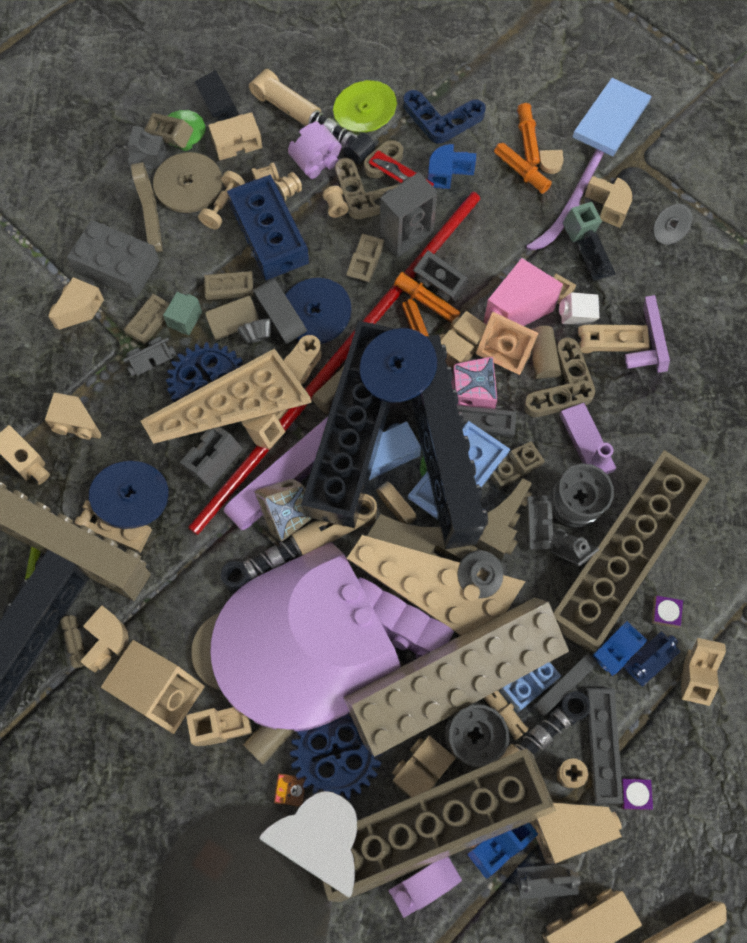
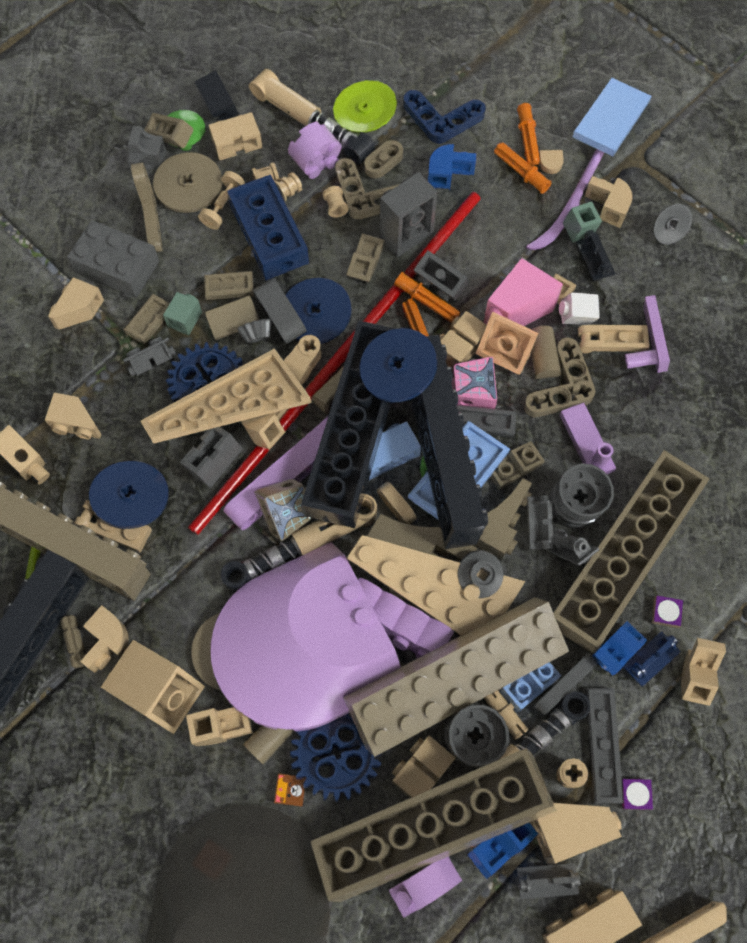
white sticker [259,791,357,897] -> none
red sticker [369,150,434,186] -> none

